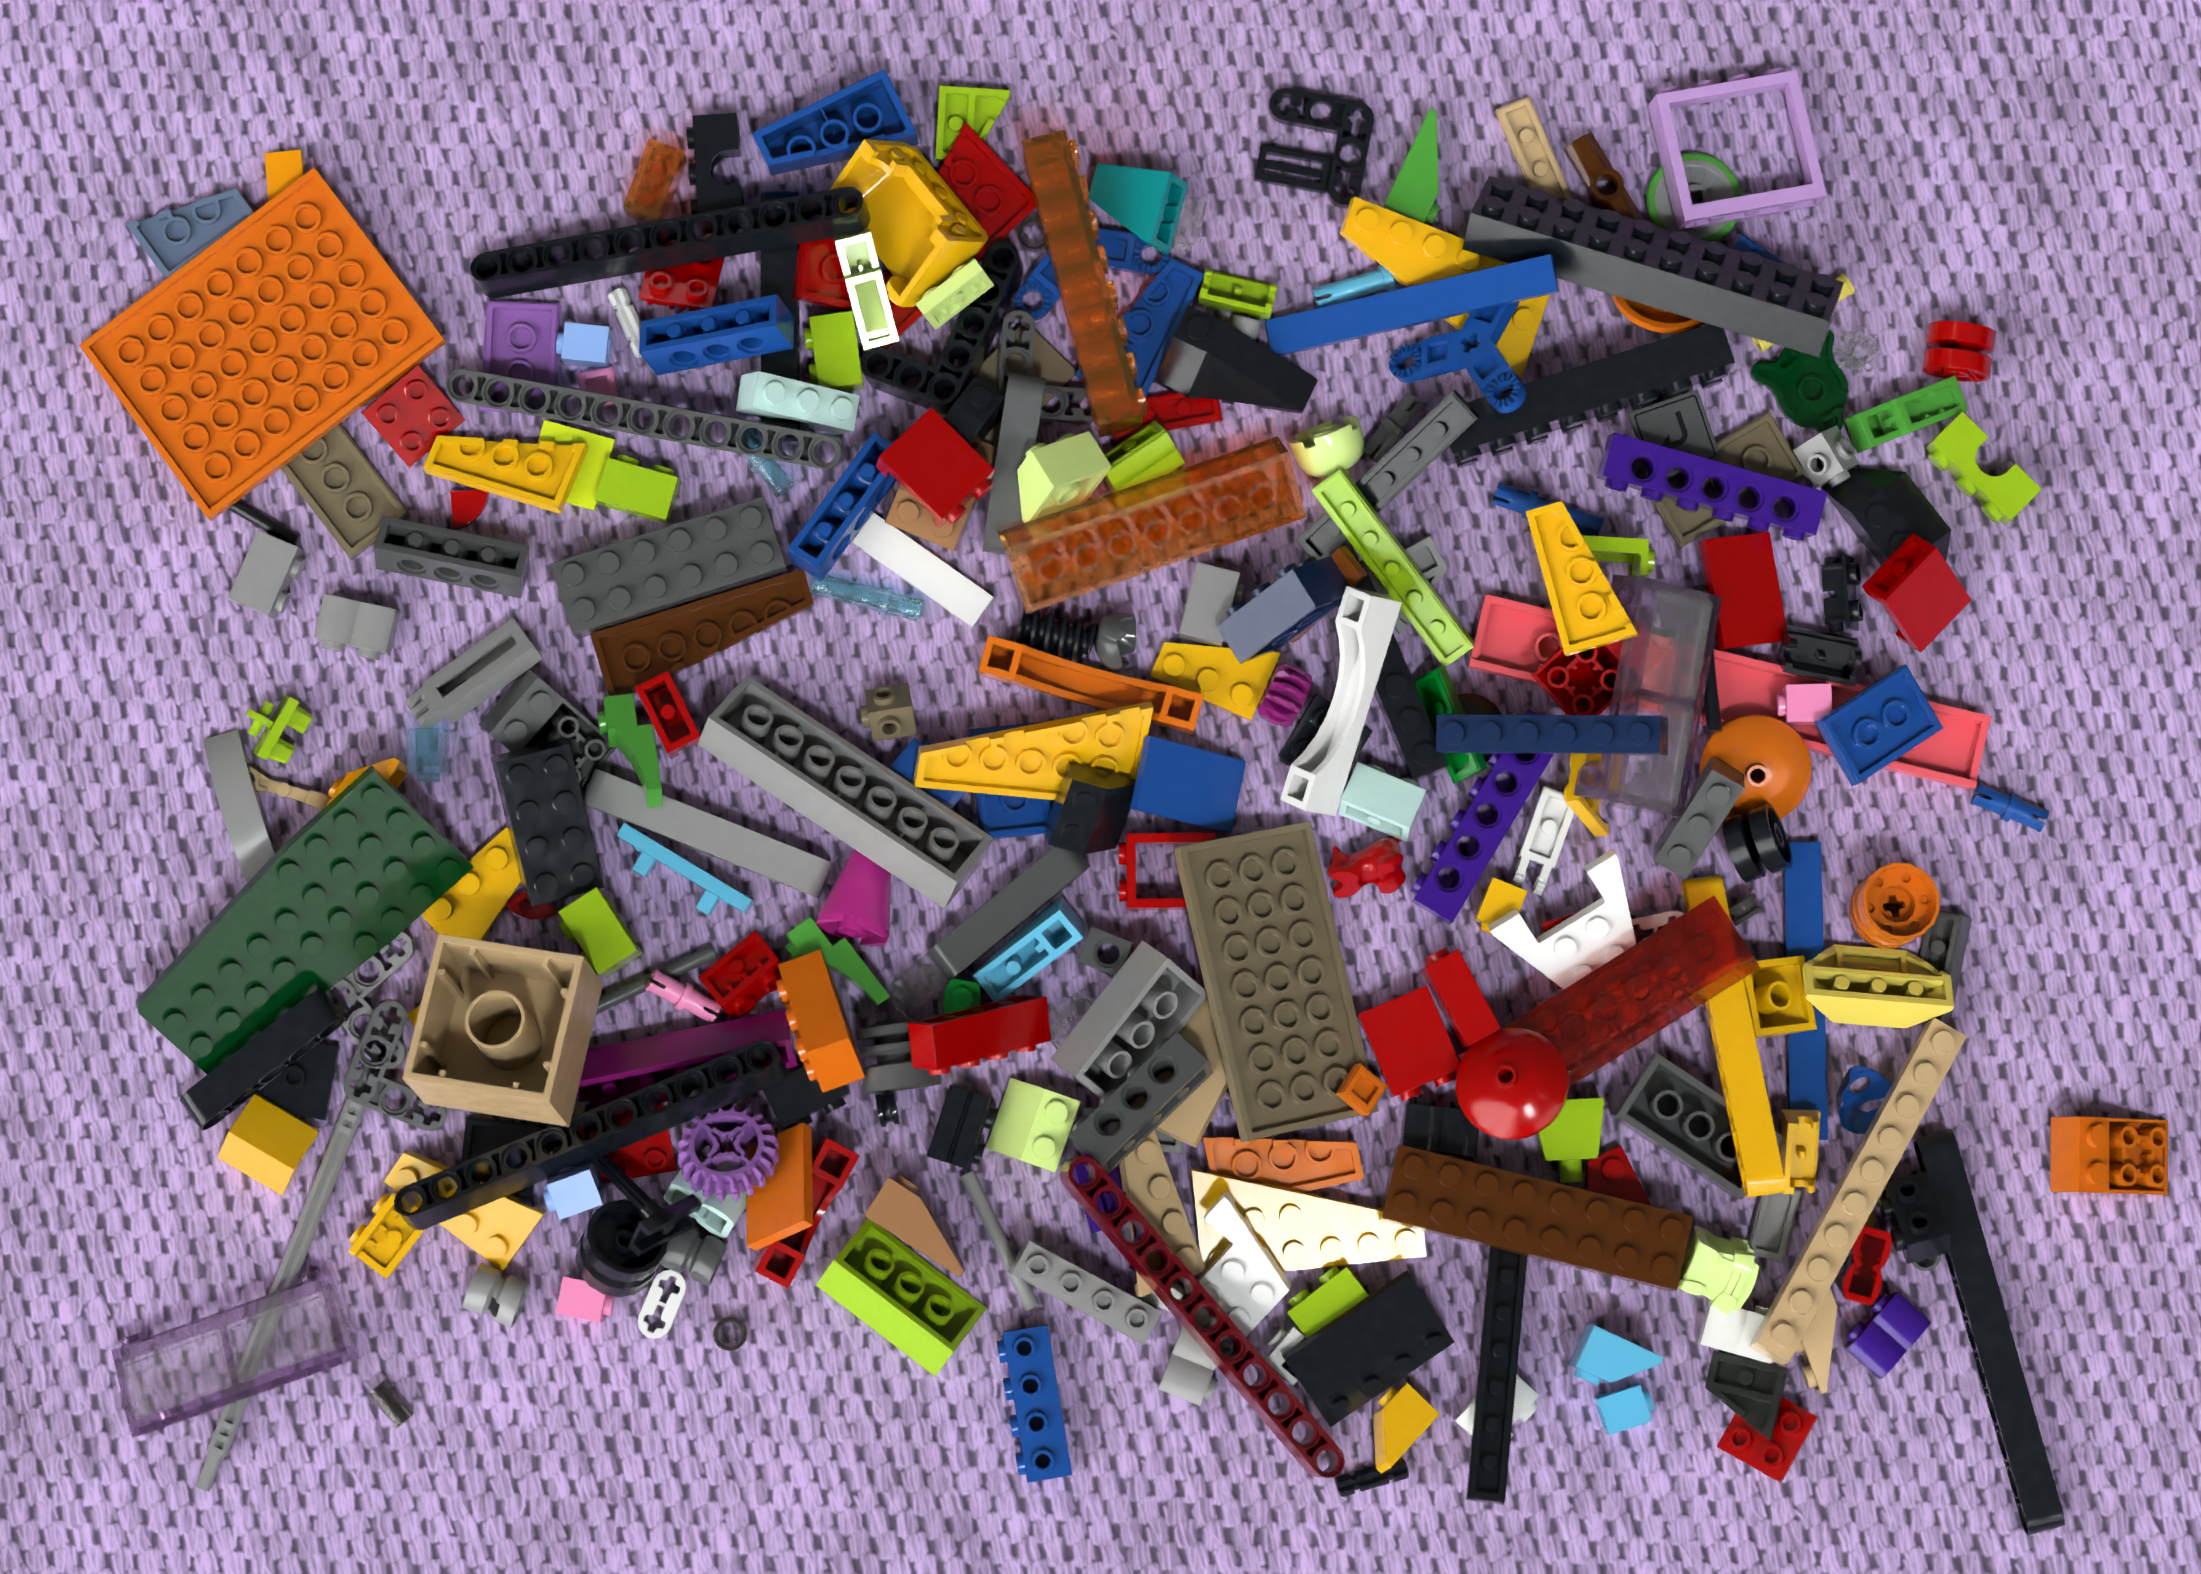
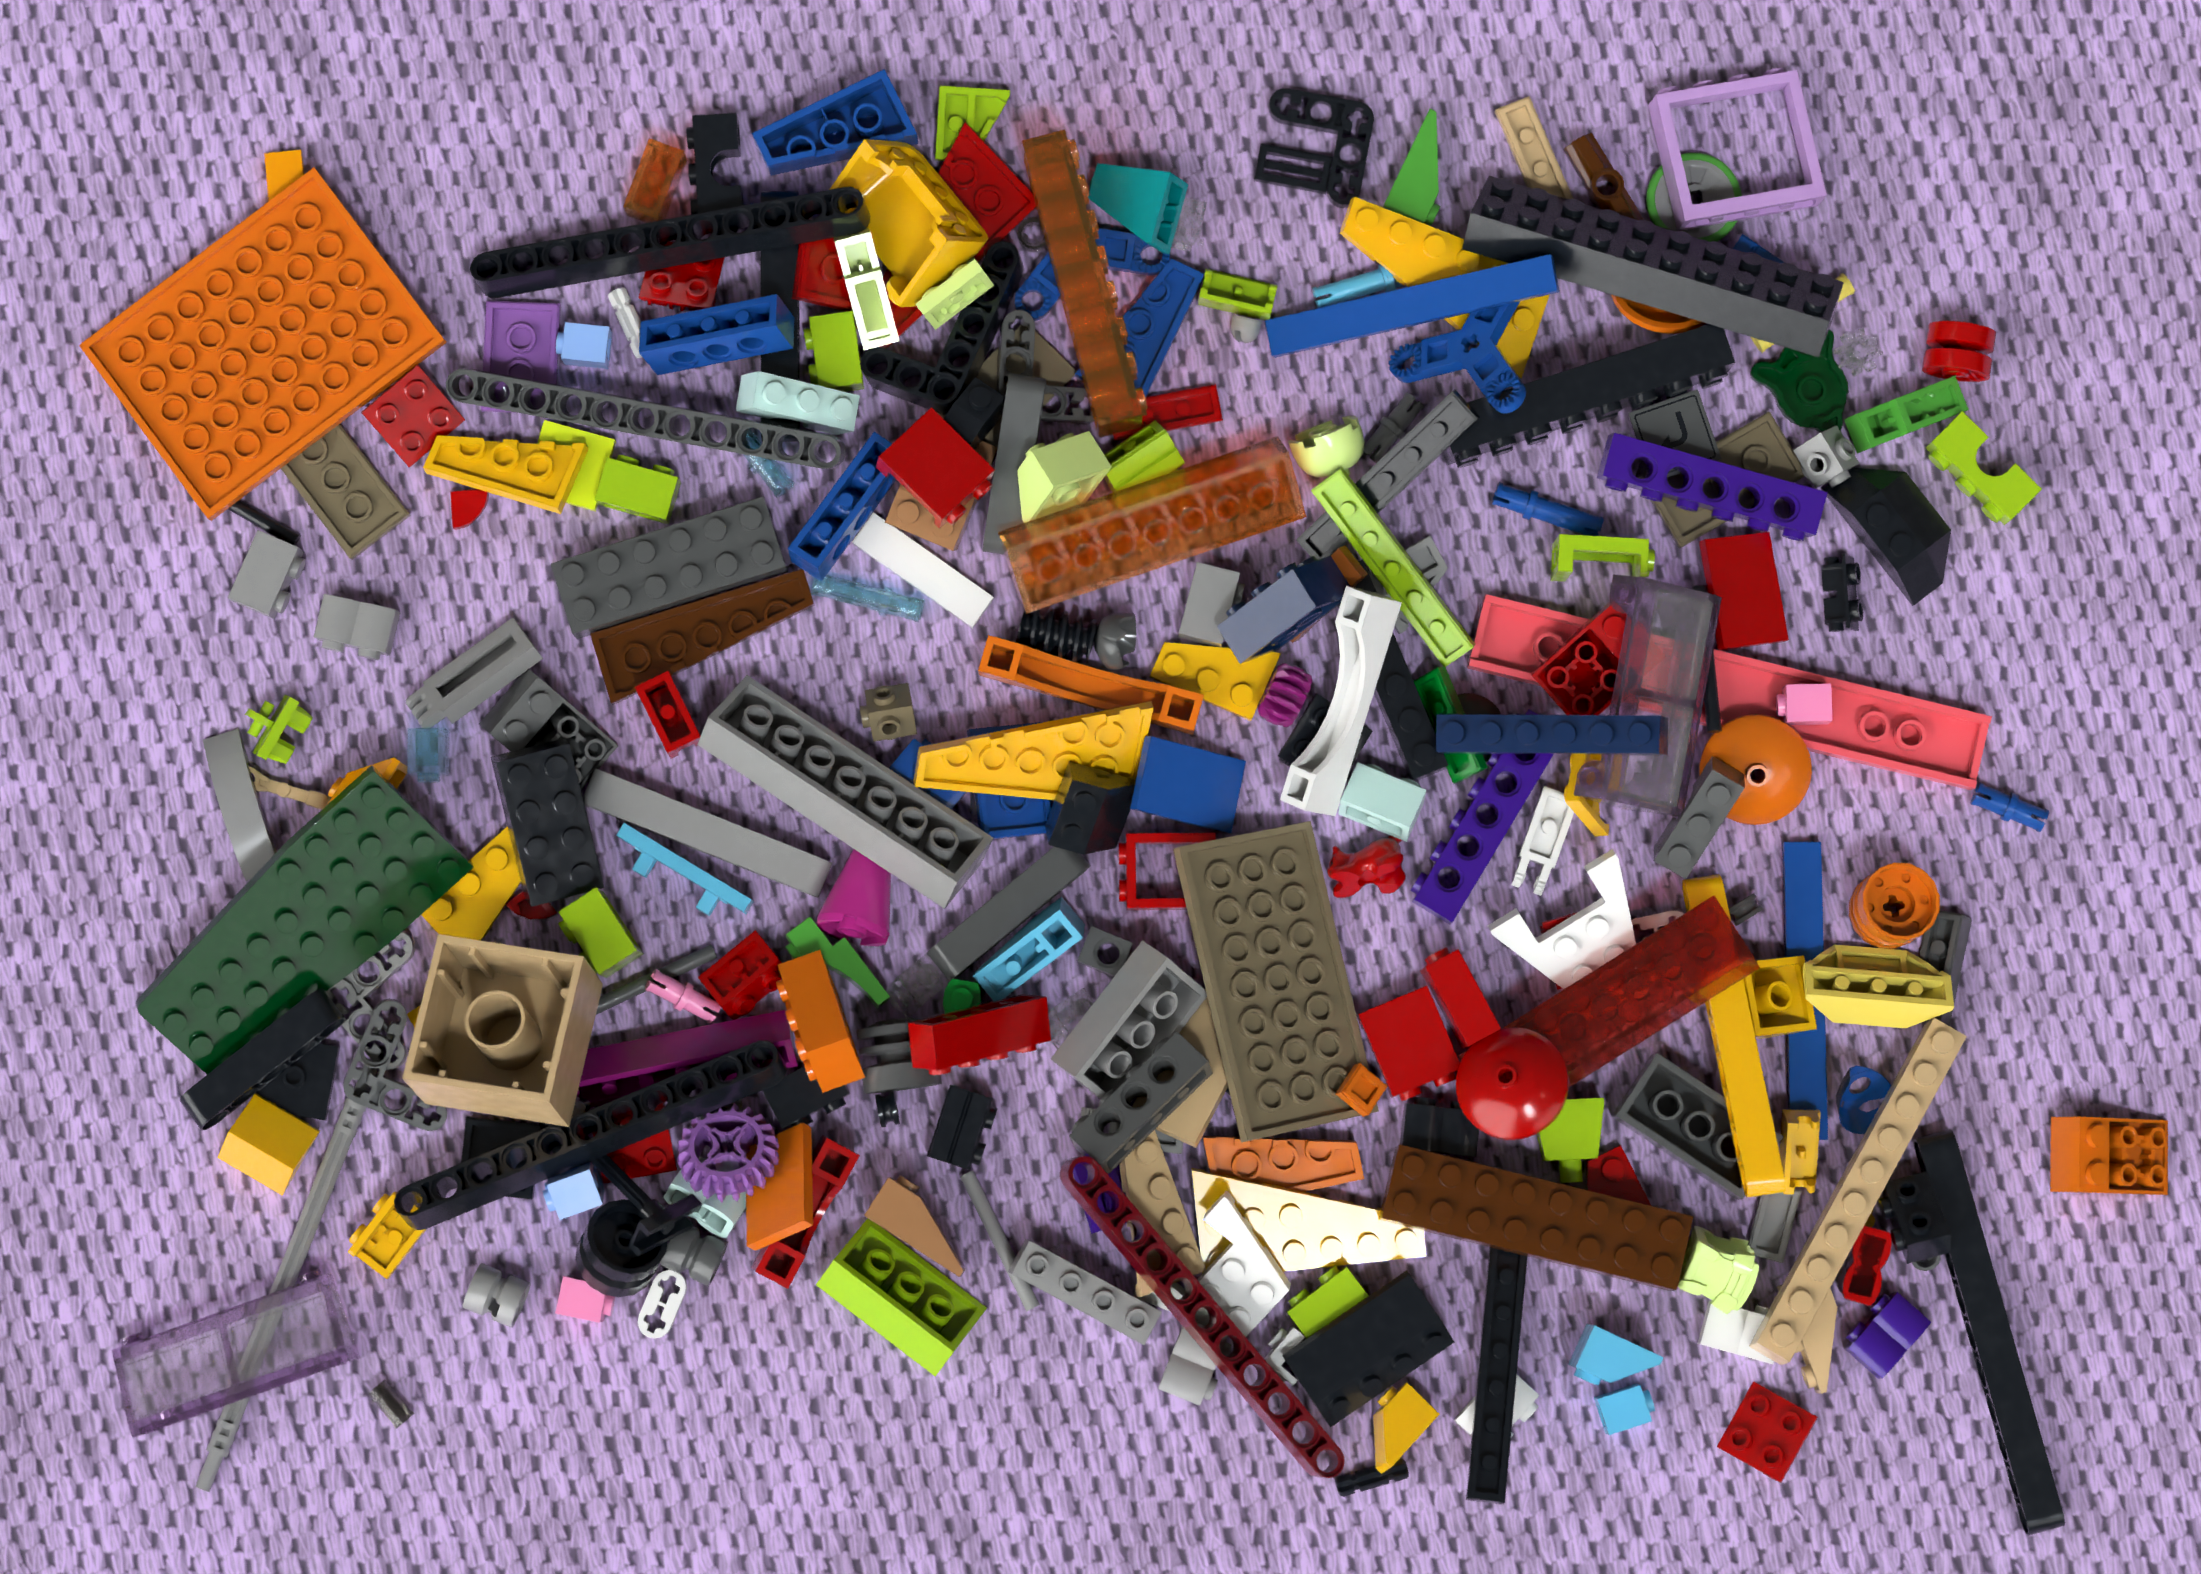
sand blue wing [125,188,254,279] -> none
dark grey brick [374,516,530,598] -> none
yellow wing [384,1149,547,1272] -> none
bright pink tile [576,367,619,408] -> none
bright green slope [597,693,663,808] -> none
clear smoke bush [713,1317,748,1351] -> none
yellowish green slope [986,1078,1081,1173] -> none
blue brick [997,1324,1072,1483] -> none
black wedge [1154,305,1318,414] -> none
yellow brick [1473,877,1528,936] -> none
yellow wing [1526,501,1639,656] -> none
pearl dark grey wing [1705,1351,1789,1440] -> none
black wheel [1722,803,1793,883] -> none
black hinge [1777,624,1862,686] -> none
blue tile [1814,664,1943,786] -> none
red panel [1862,533,1971,653] -> none

